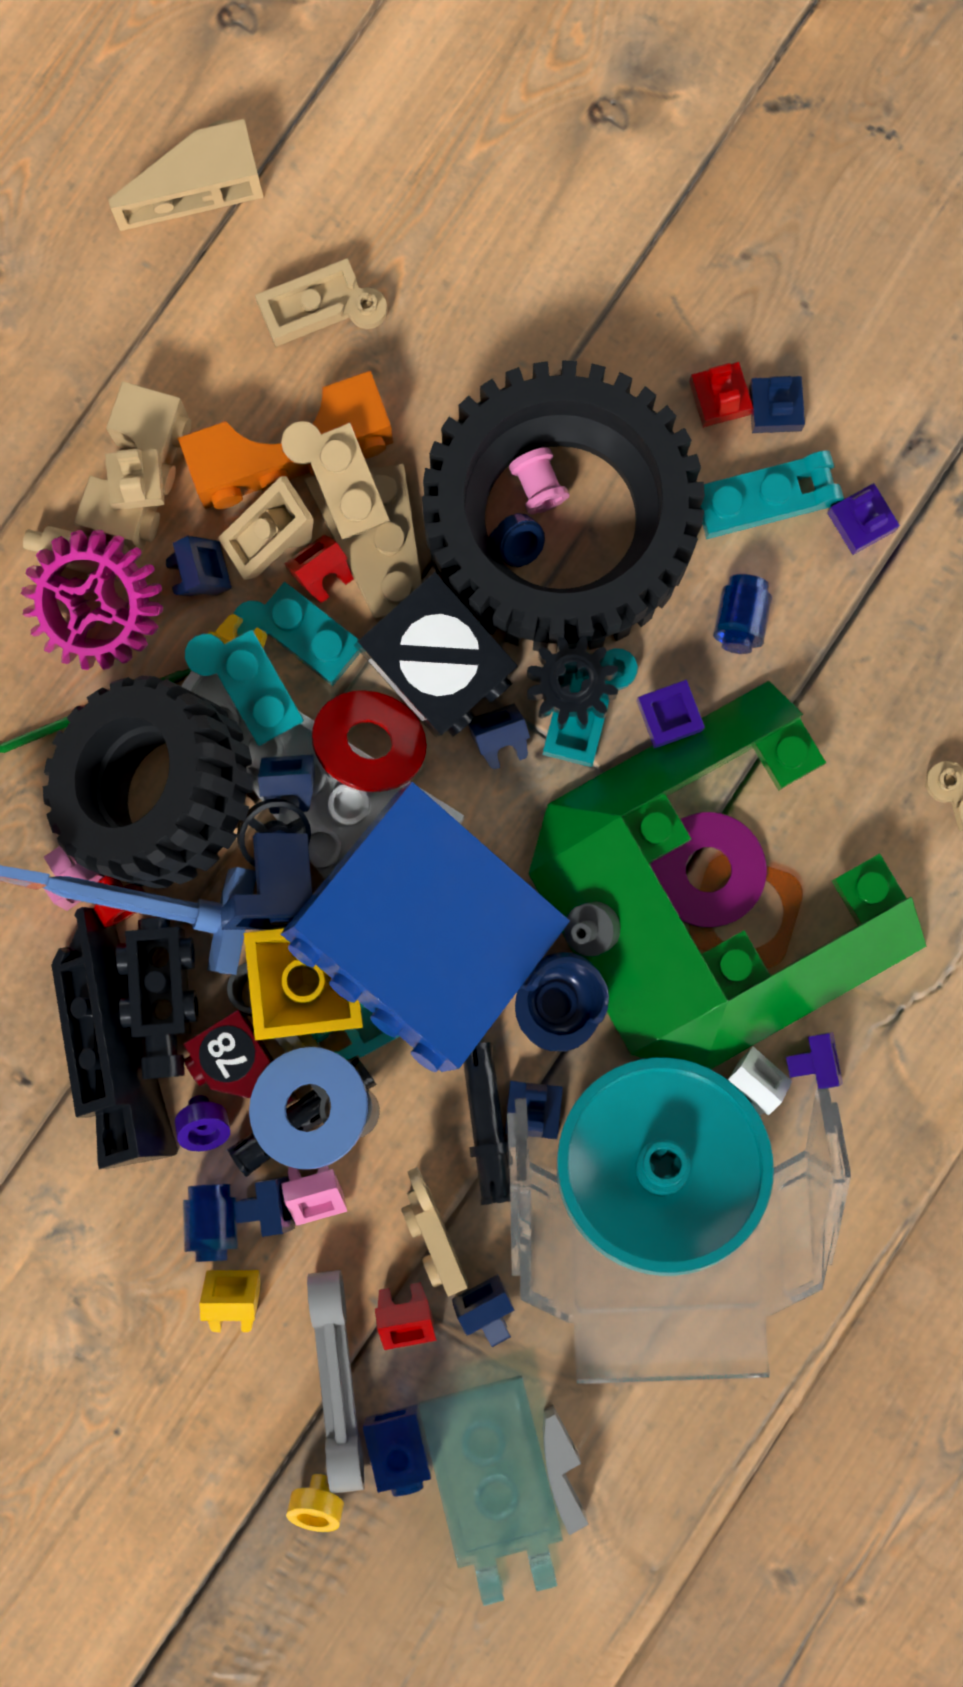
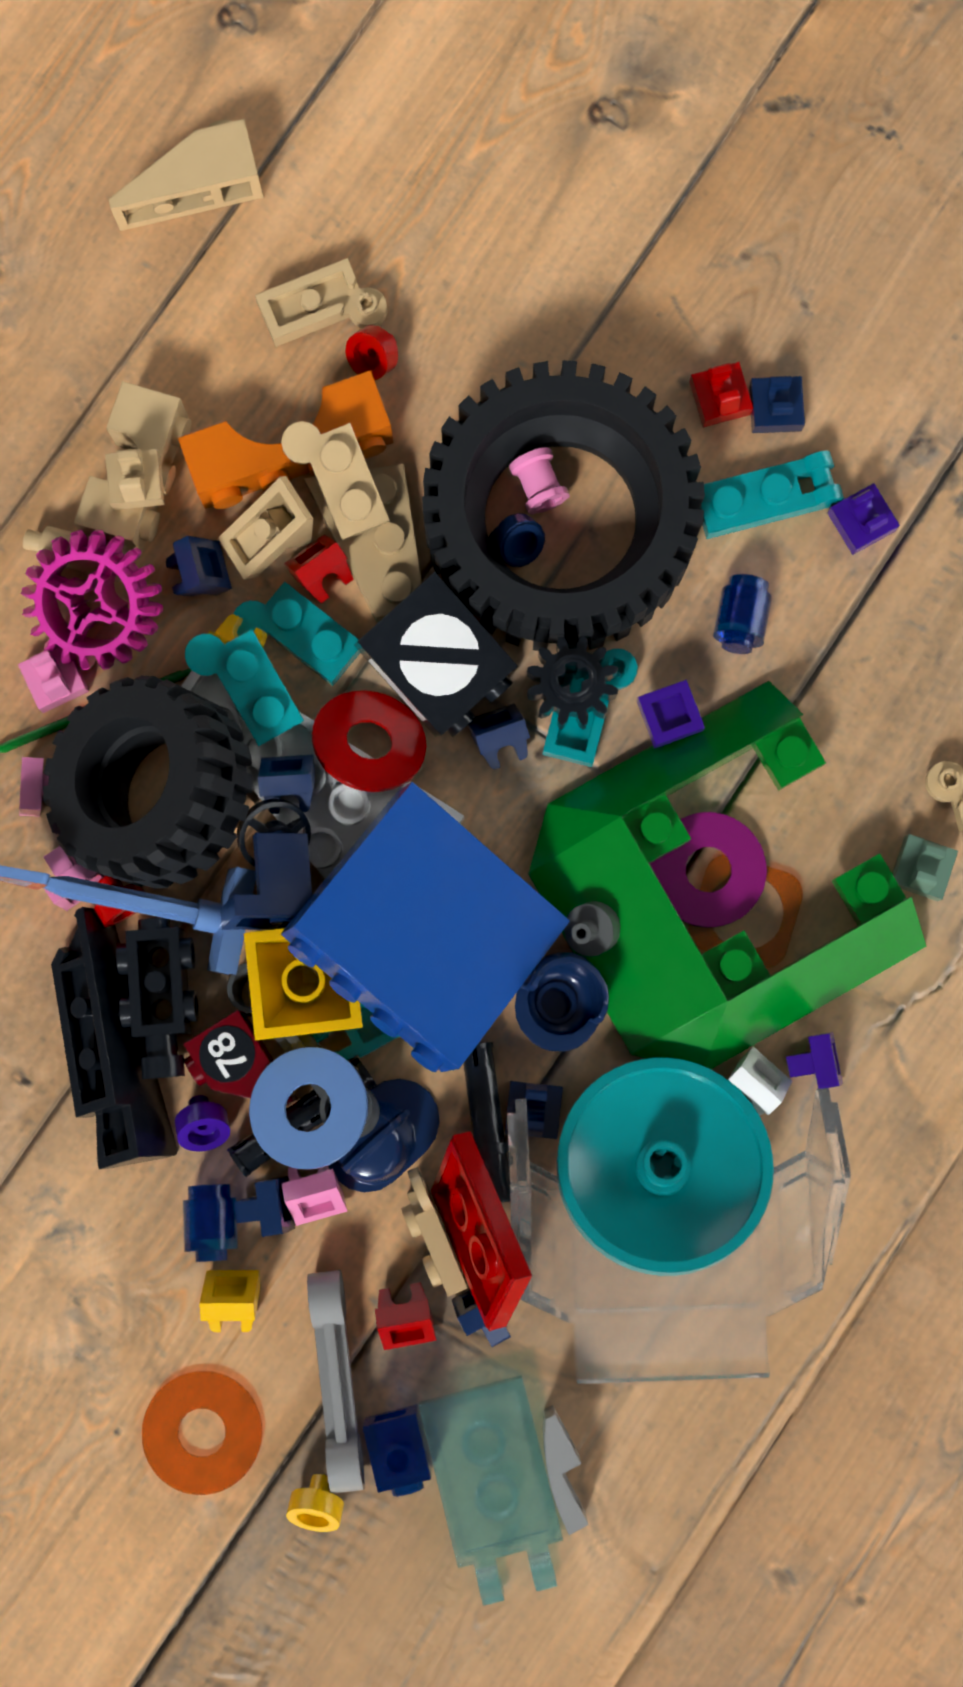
none -> bright pink tile [18,646,89,713]
none -> bright pink tile [19,757,49,817]
none -> clear orange gear [142,1371,262,1495]
none -> dark blue piece [328,1079,440,1193]
none -> red tile [345,325,398,381]
none -> red tile [431,1131,532,1331]
none -> sand green tile [892,834,958,902]

